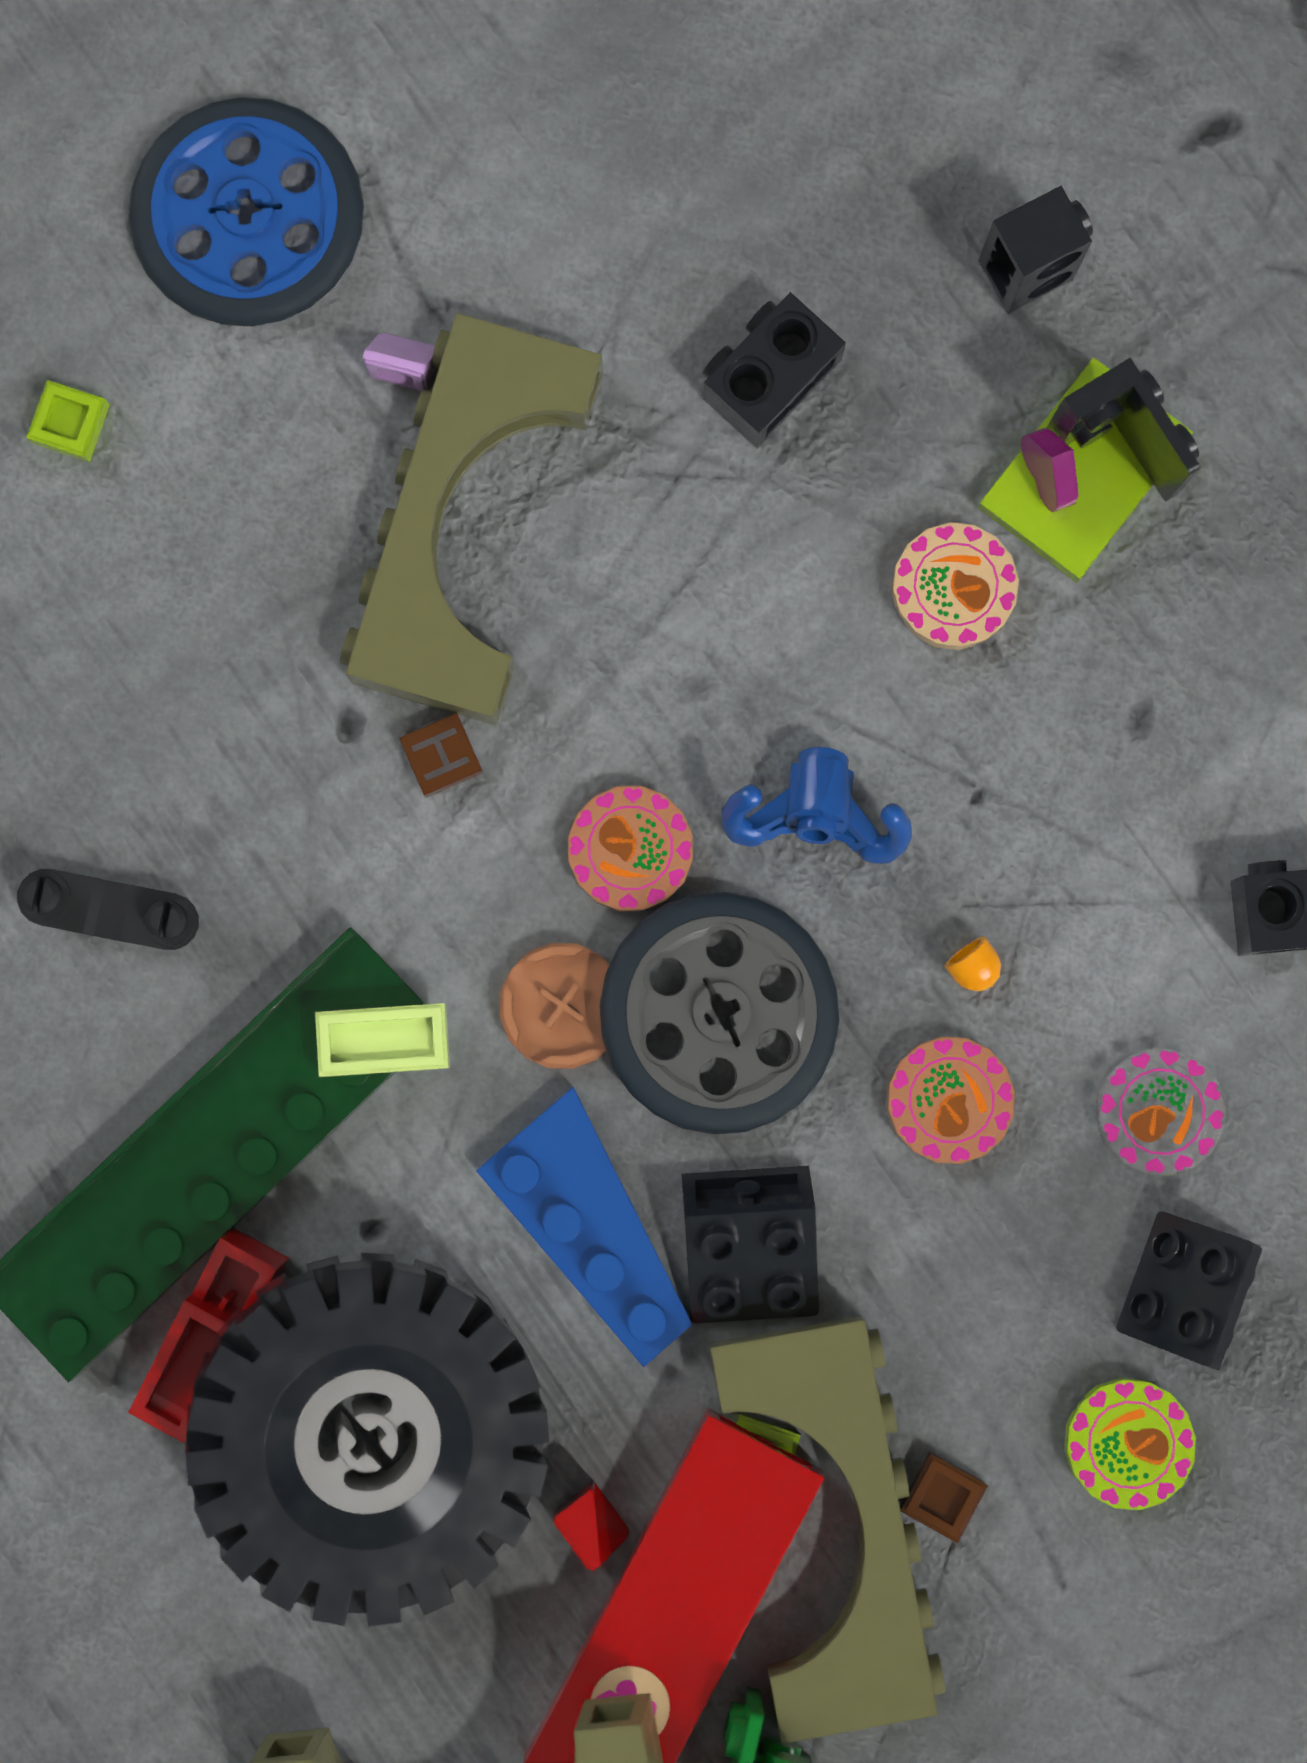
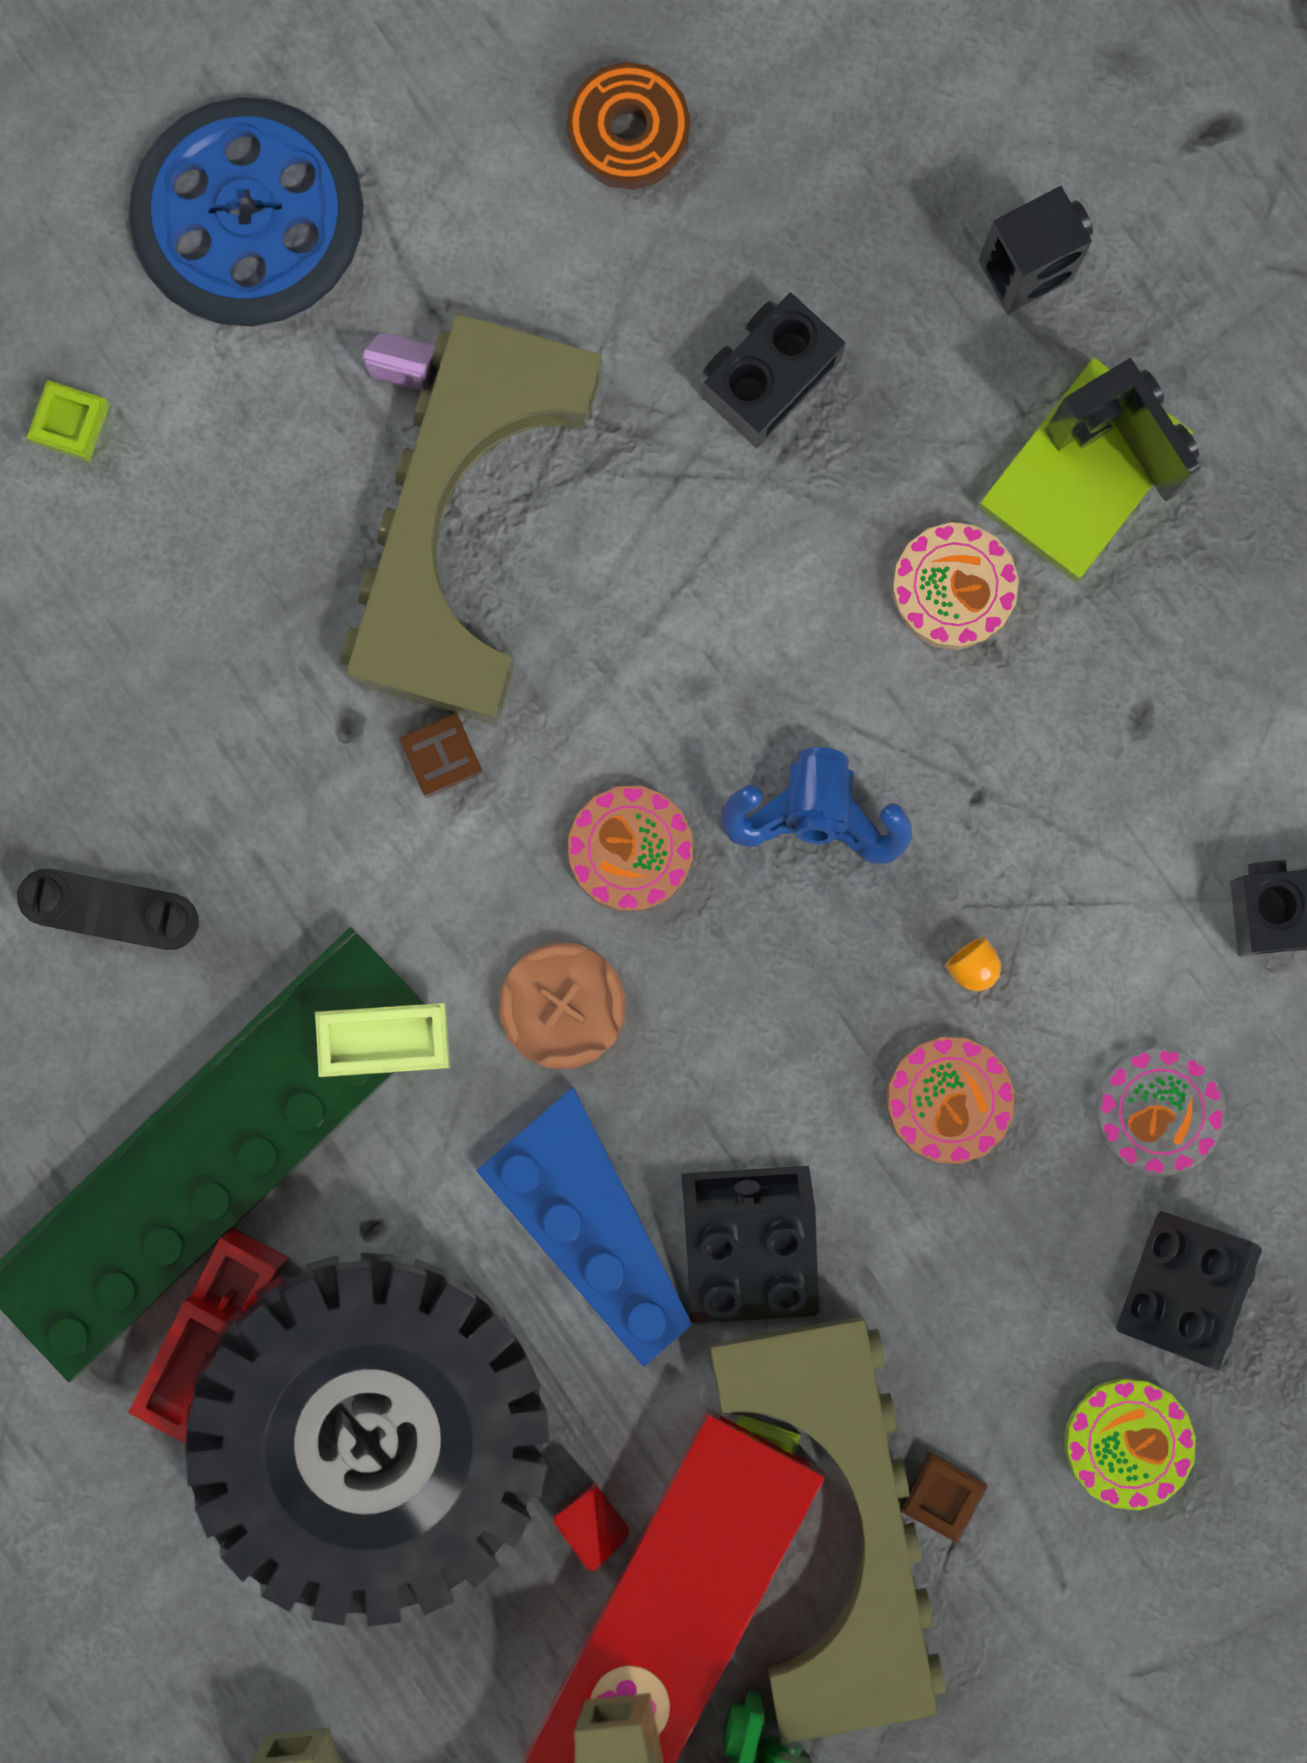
wedge [599,892,839,1135] -> none
magenta tile [1021,428,1078,512] -> none
none -> reddish brown tile [567,62,691,190]

